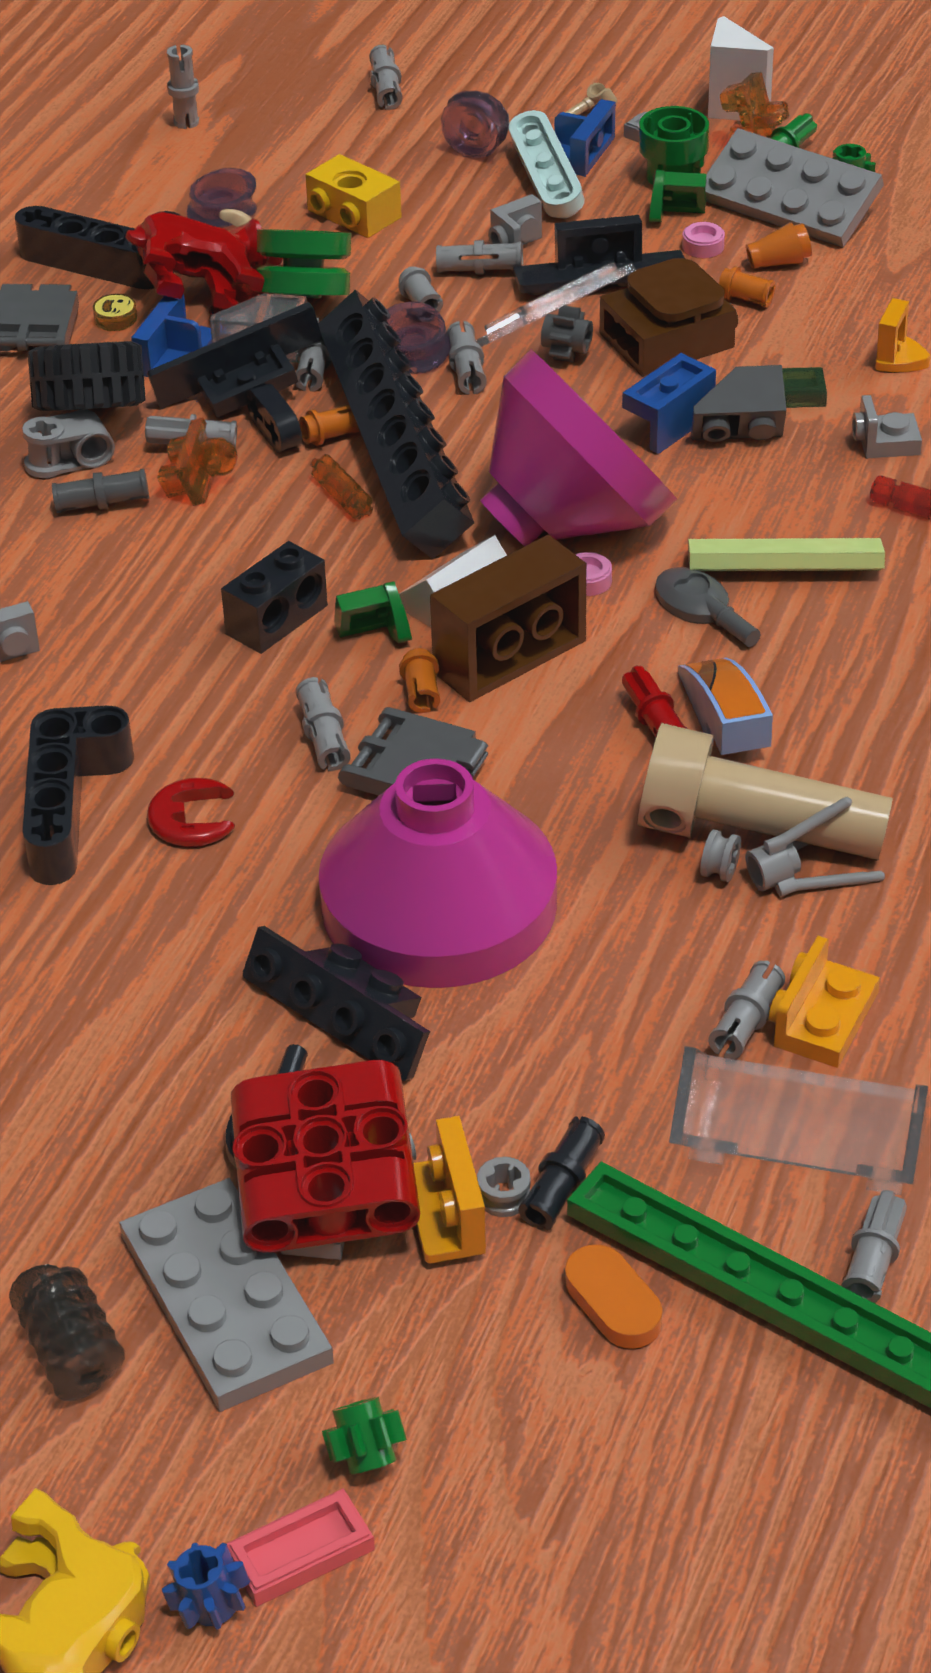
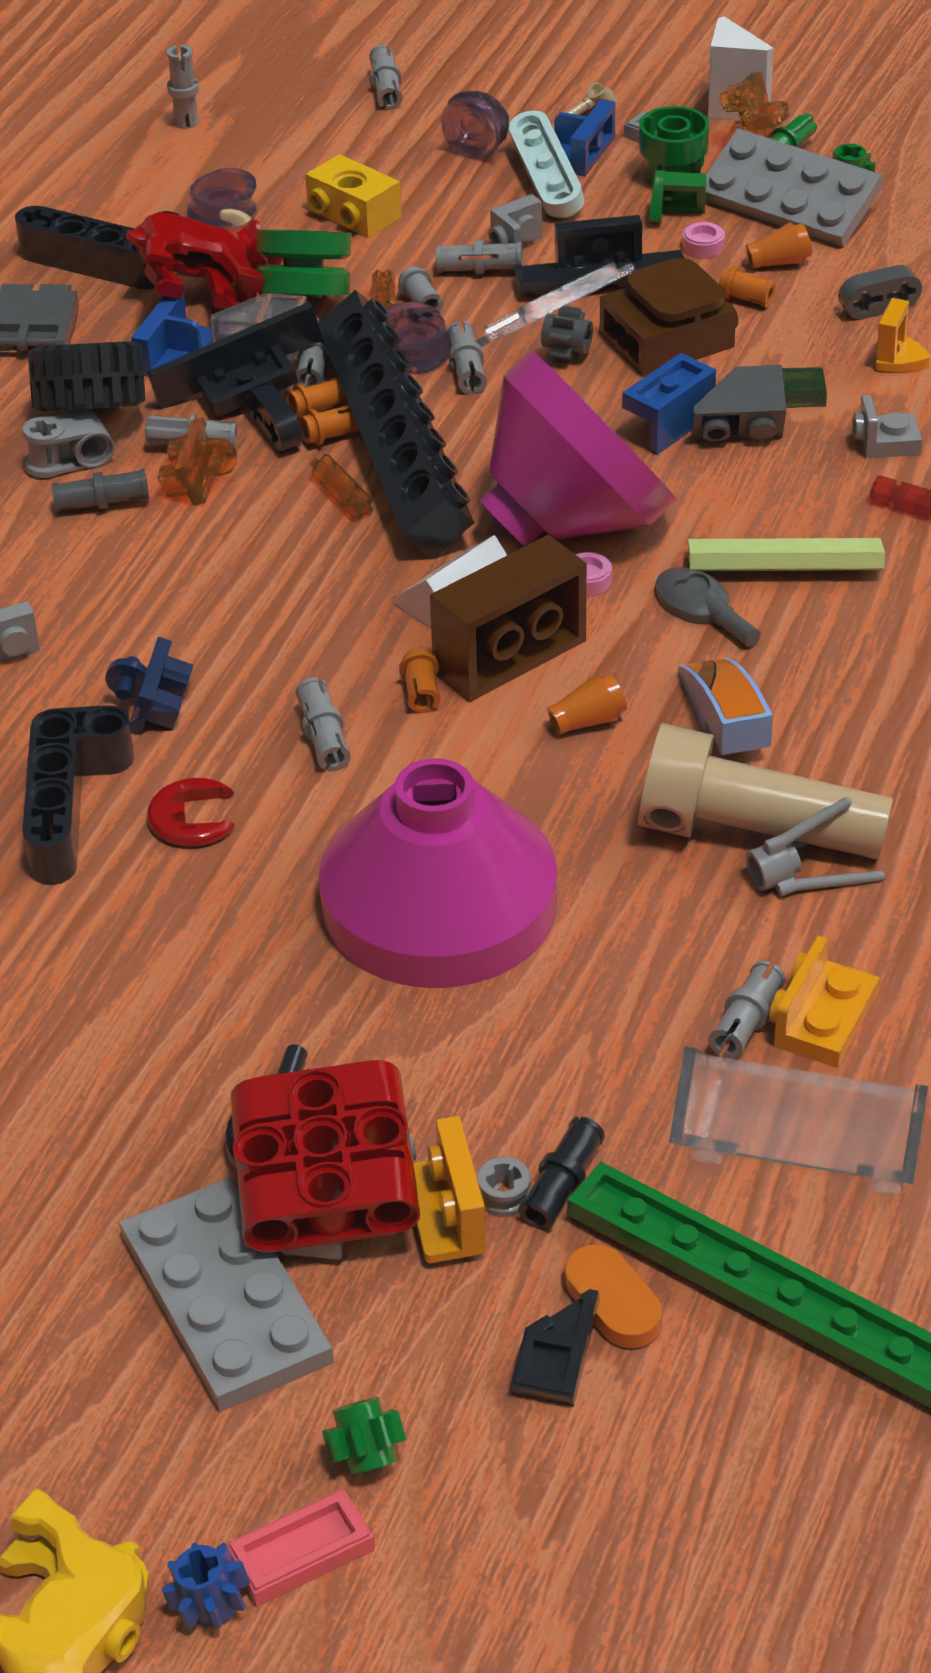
clear smoke piece [9,1264,125,1401] -> none
tile [93,294,137,331] -> none
black brick [221,541,328,654] -> none
black bracket [243,926,430,1081] -> none
green tile [334,581,412,643] -> none
dark grey plate [338,707,488,795] -> none
red axle [622,665,687,738] -> none
light grey bush [700,829,741,882] -> none
light grey axle [842,1190,907,1303] -> none
none -> dark blue hips [105,637,193,735]
none -> orange pin [287,378,347,418]
none -> clear orange axle [372,269,395,328]
none -> black tile [511,1289,600,1406]
none -> orange cone [547,674,627,735]
none -> dark grey beam [838,265,922,319]

